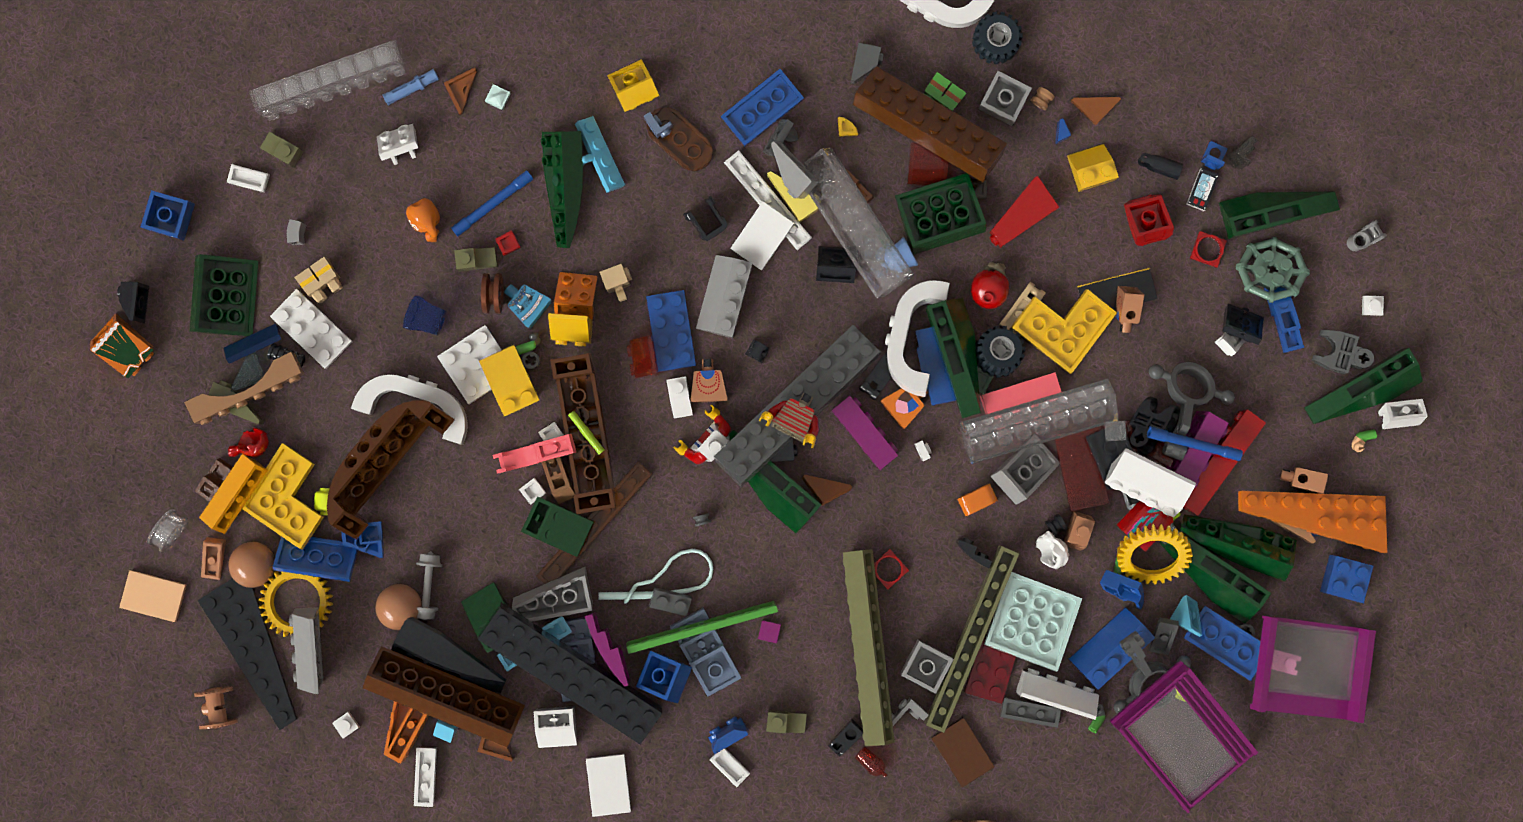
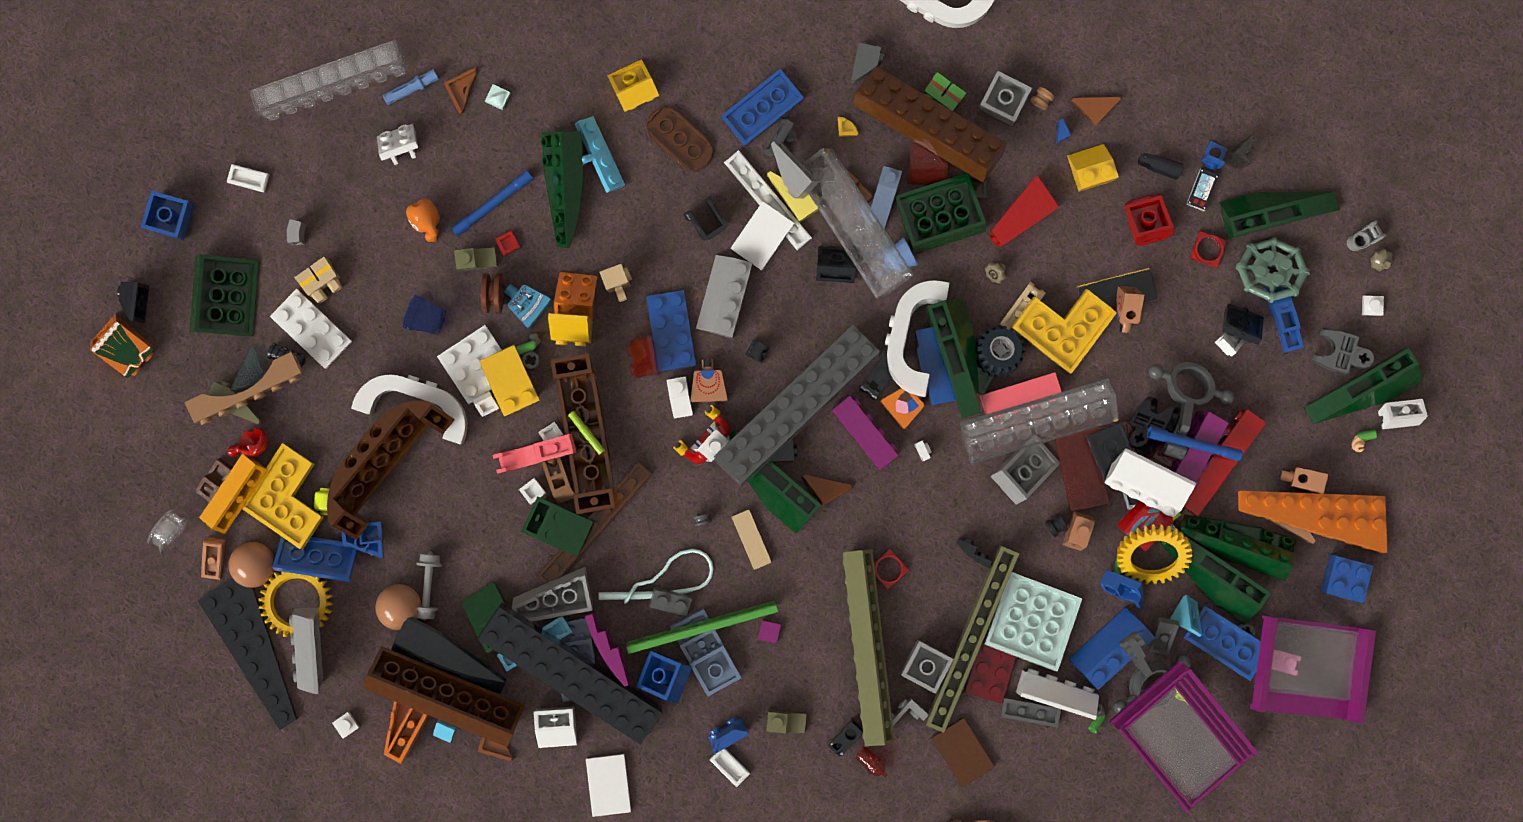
light nougat tile [119,570,187,622] -> none
nougat hose [194,686,238,729] -> none
dark blue tile [224,323,282,364] -> none
olive arch [260,132,304,168] -> none
white plate [414,747,437,807] -> none
sand blue bracket [644,112,673,138] -> none
torso [759,393,819,448] -> none
orange beam [957,483,998,516] -> none
red cylinder [971,270,1009,309] -> none
black wheel [972,12,1023,64] -> none
white hair [1035,531,1069,569] -> none
clear tile [1105,421,1126,441] -> none
none -> white plate [473,391,499,417]
none -> tan tile [732,510,772,570]
none -> sand blue slope [866,166,902,229]
none -> dark tan piece [1370,249,1393,272]

